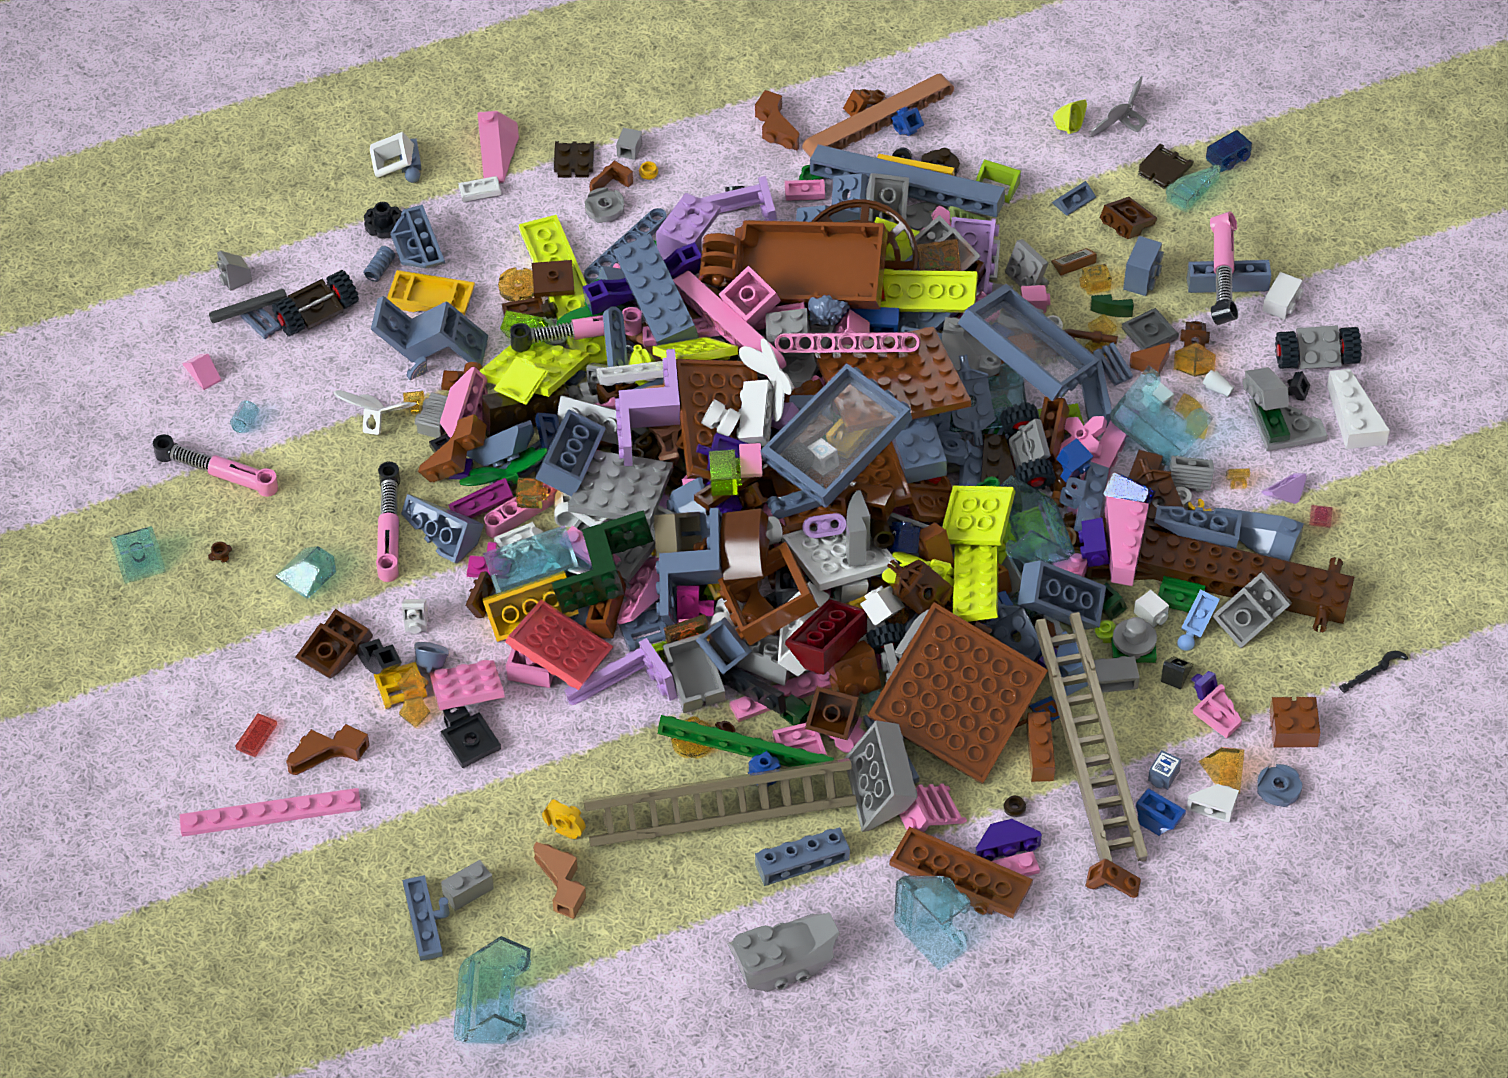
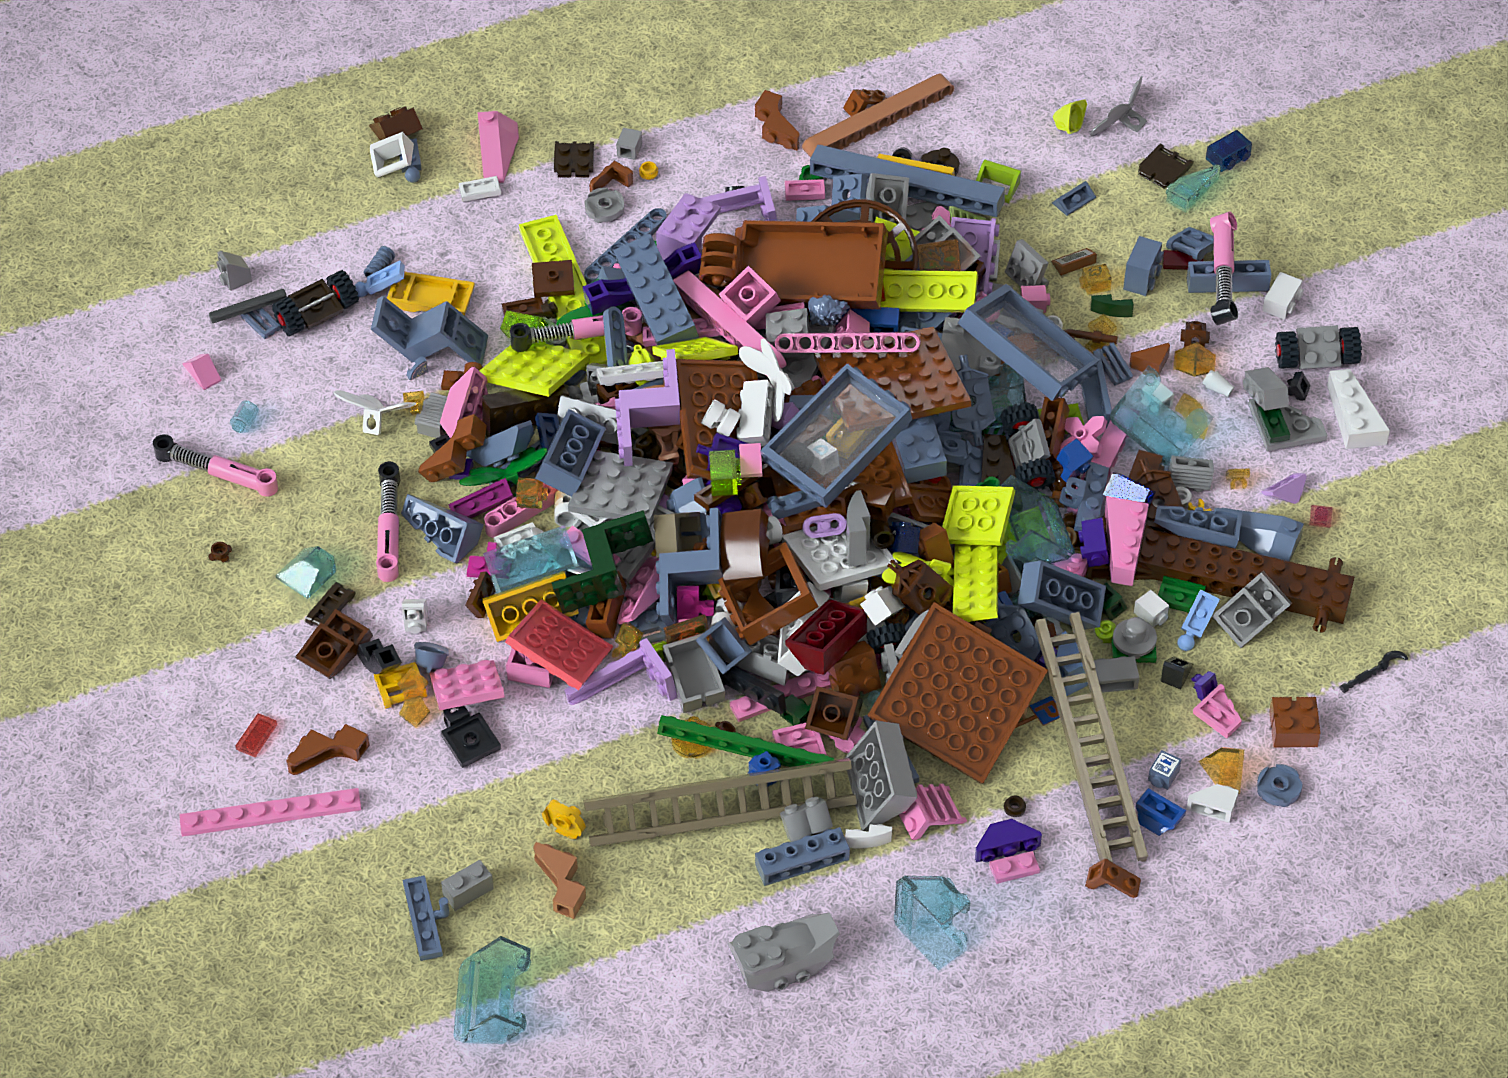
clear light blue slope [110,526,166,584] -> none
black plant [364,202,402,239] -> none
sand blue wedge [390,205,445,269] -> none
neon yellow piece [494,356,549,405] -> none
clear yellow plate [498,267,534,302] -> none
dark orange plate [889,826,1033,919] -> none
blue brick [891,106,924,136] -> none
dark orange brick [1026,712,1055,782] -> none
reddish brown plate [1099,197,1157,239] -> none
dark grey plate [1122,308,1179,350] -> none
none -> dark brown plate [305,582,356,626]
none -> light blue plate [354,261,405,297]
none -> reddish brown slope [369,106,423,141]
none -> clear yellow plate [612,622,644,658]
none -> light grey brick [780,797,833,842]
none -> white slope [845,824,892,849]
none -> dark red tile [1163,250,1203,270]
none -> sand blue plate [1166,227,1214,261]

